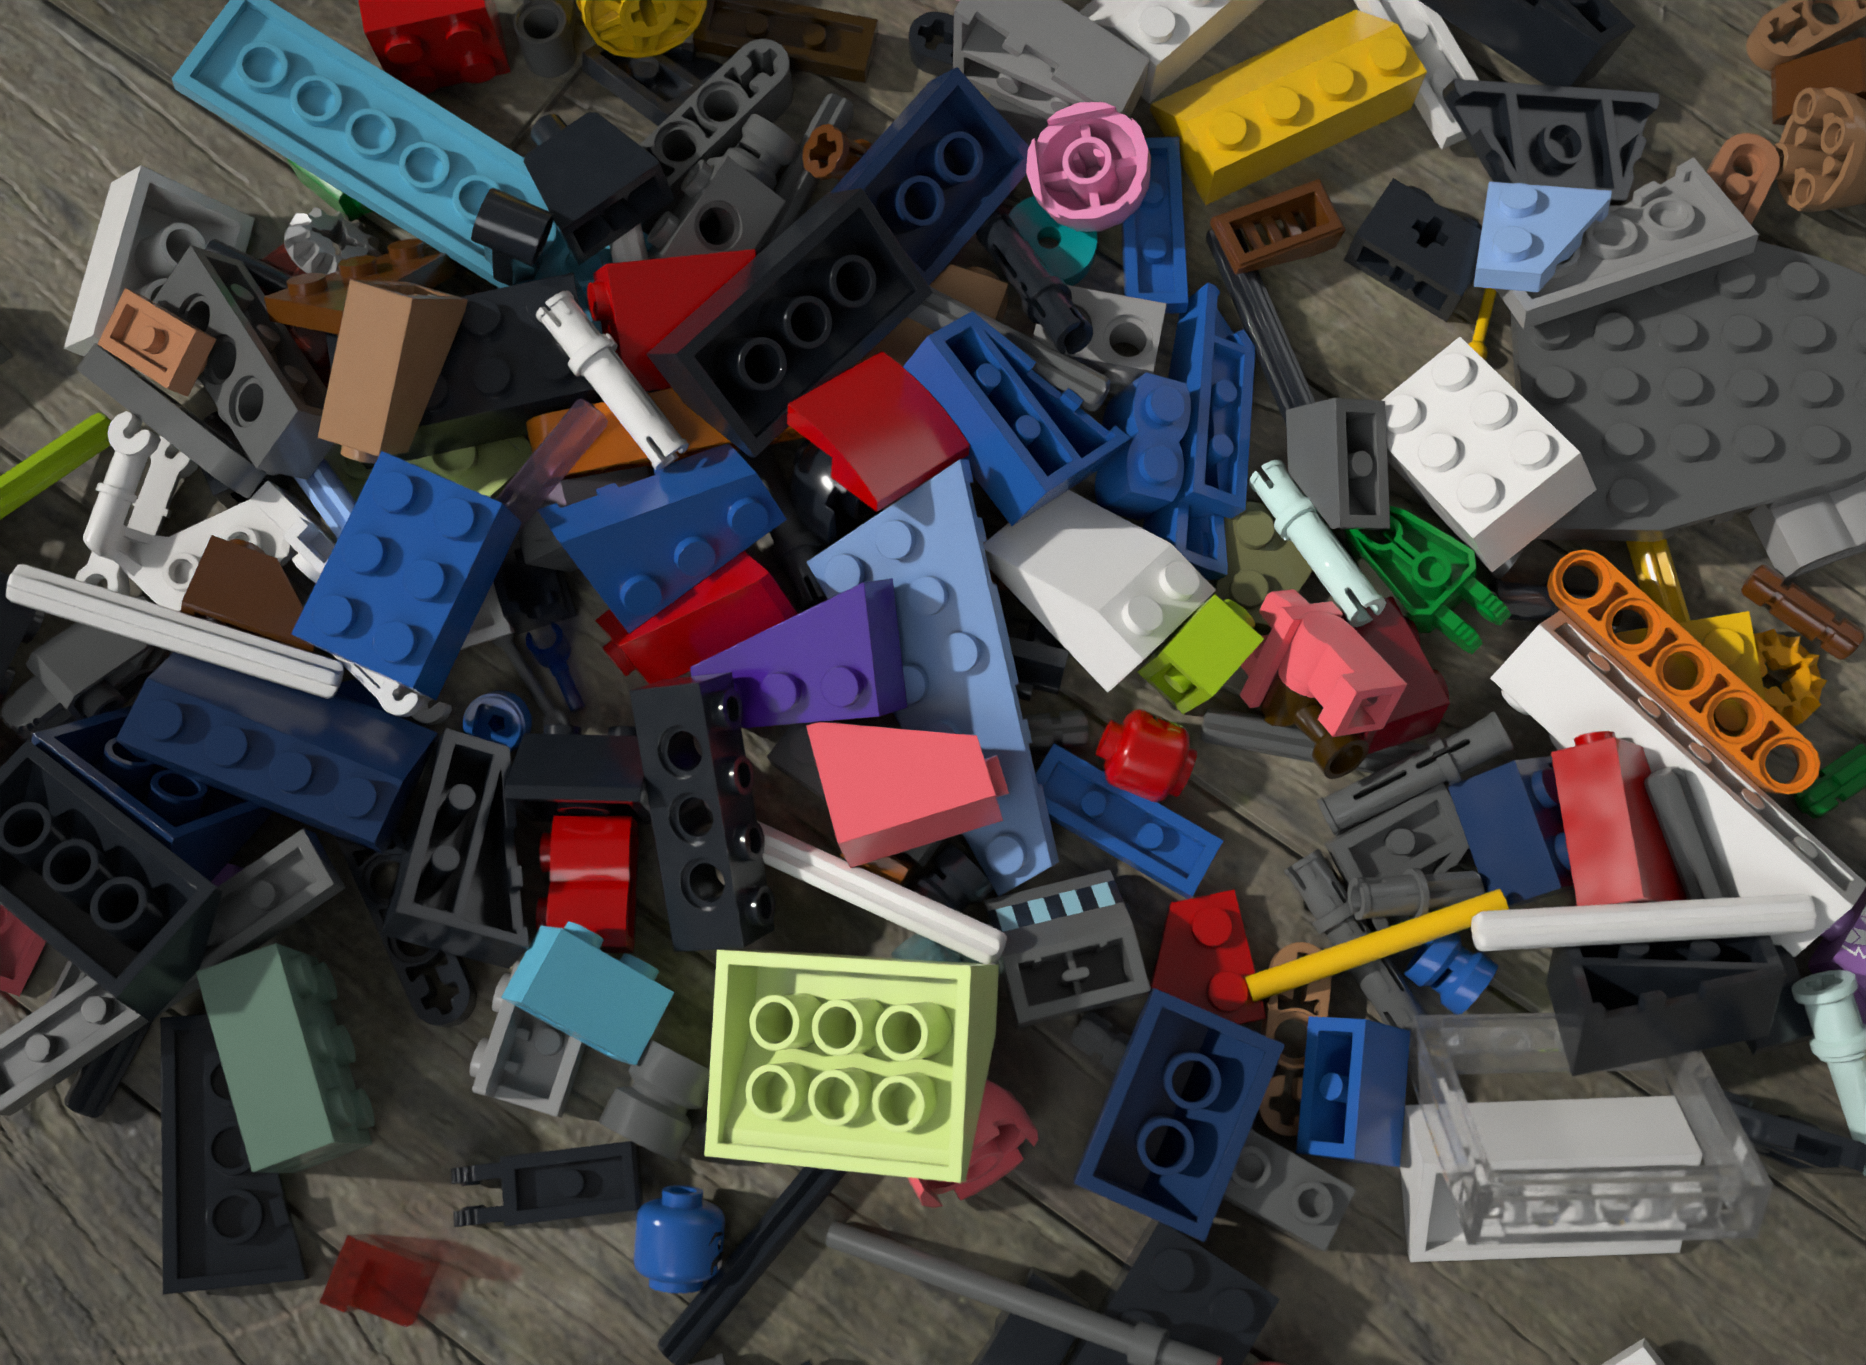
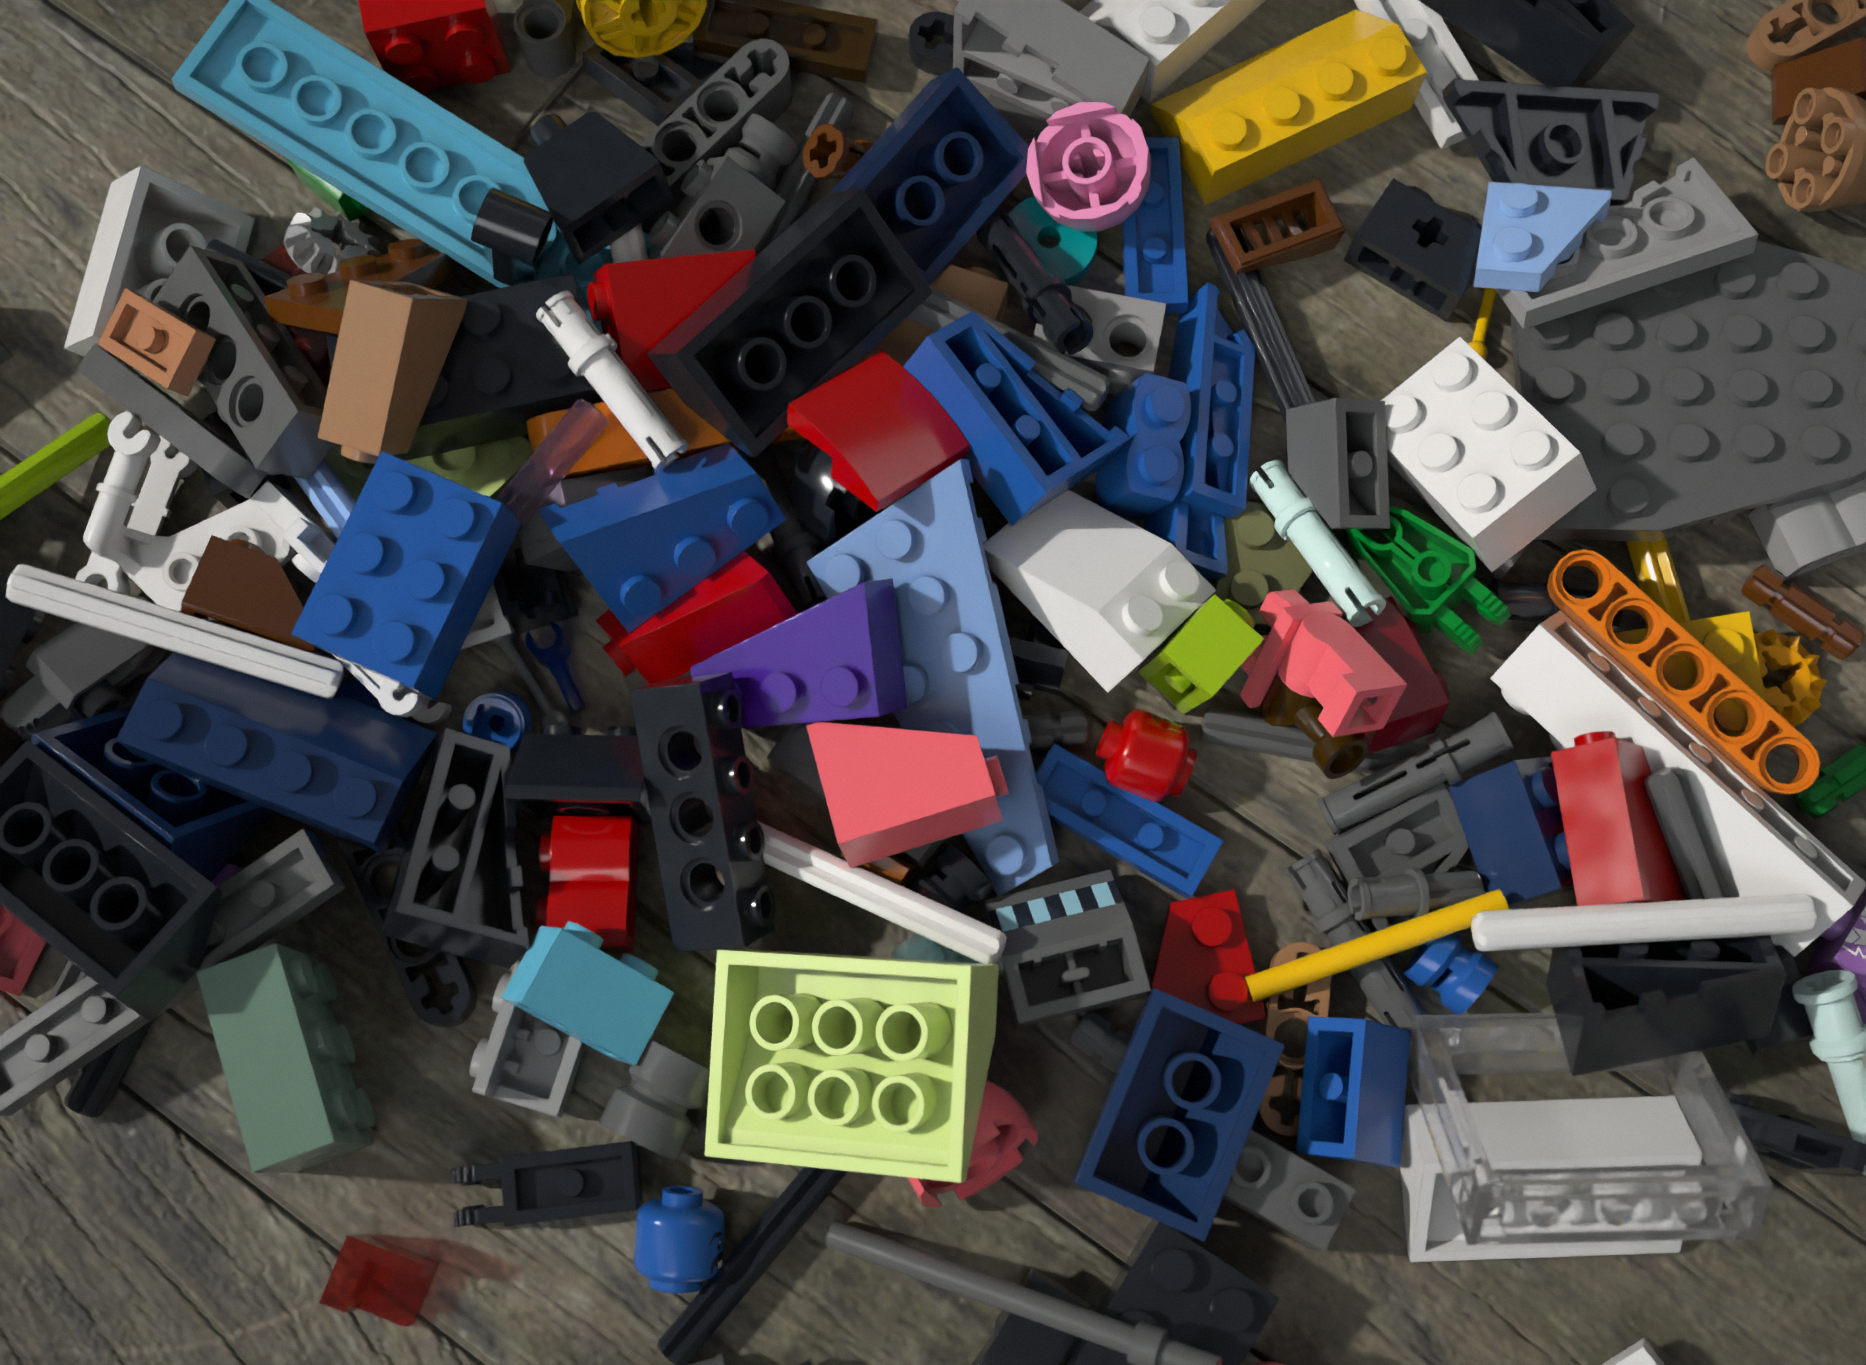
black wing [160,1014,309,1295] -> none
nougat plate [1707,133,1780,224] -> none

